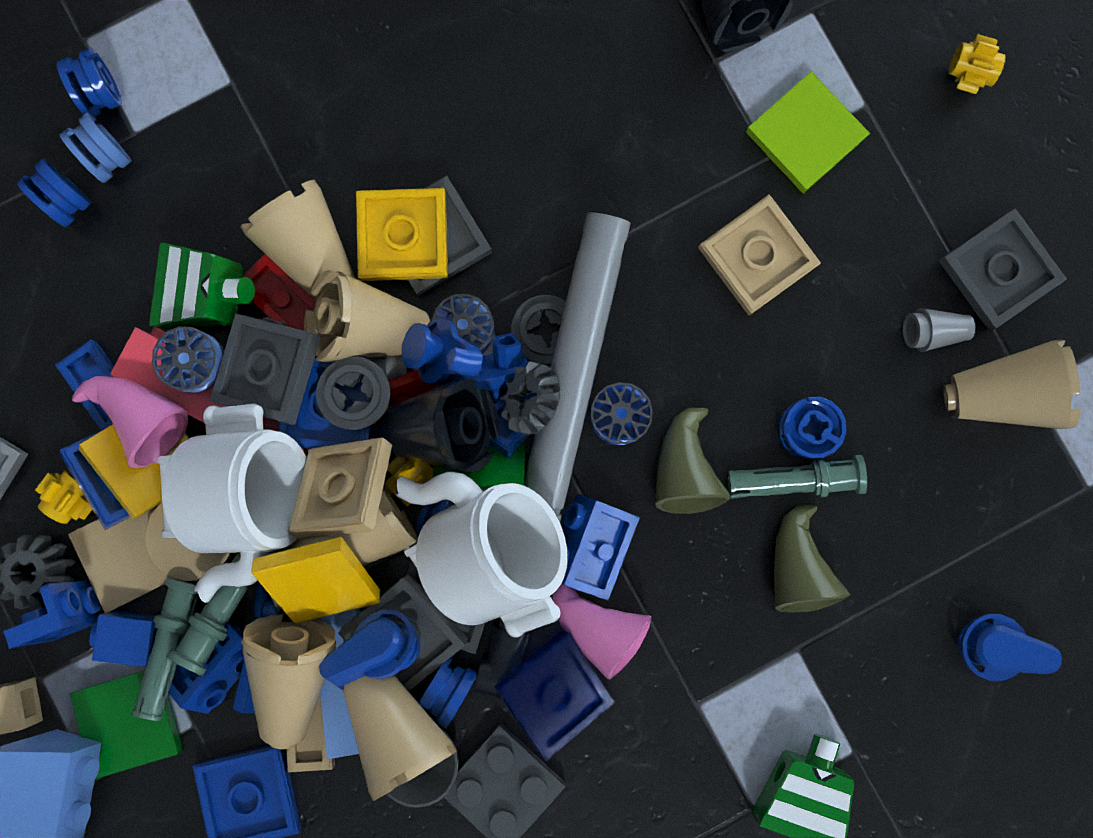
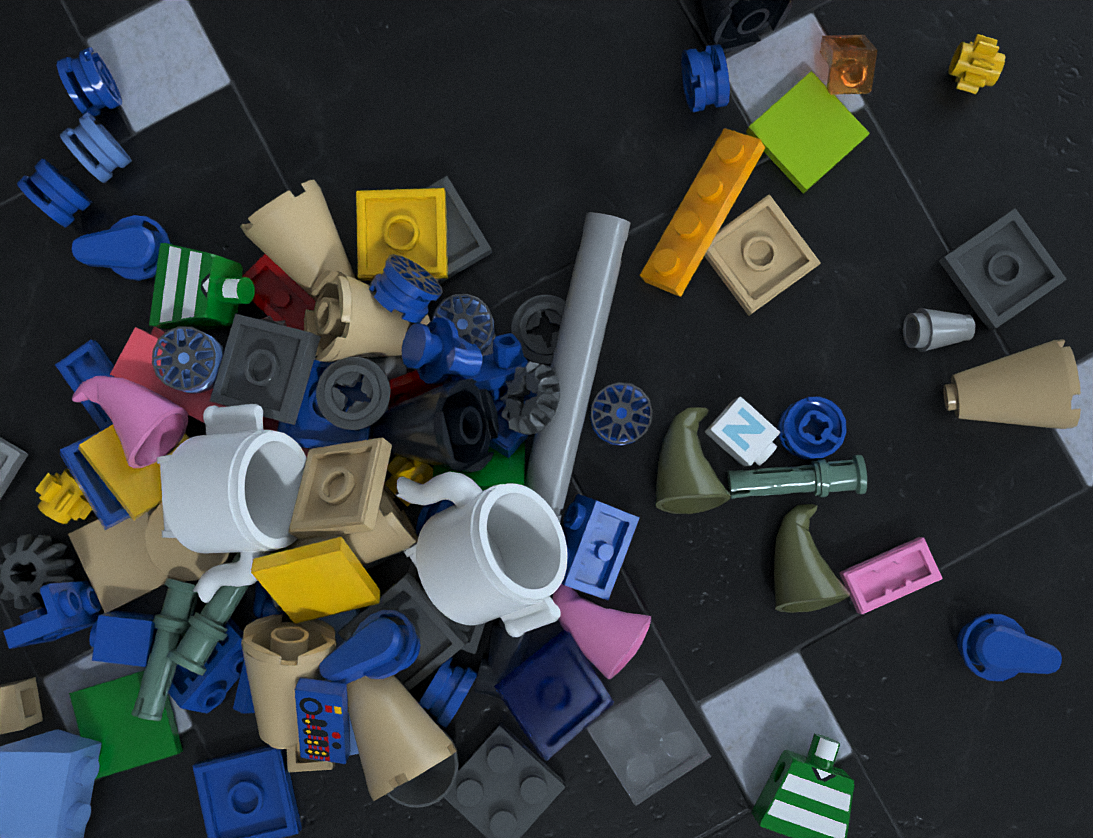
none -> blue piece [72,215,171,281]
none -> blue tile [294,678,351,764]
none -> blue wheel [369,254,443,323]
none -> clear plate [586,677,711,806]
none -> light orange plate [640,128,765,297]
none -> blue wheel [681,44,730,112]
none -> white brick [704,396,781,467]
none -> clear orange bracket [820,35,878,95]
none -> bright pink plate [839,537,943,615]

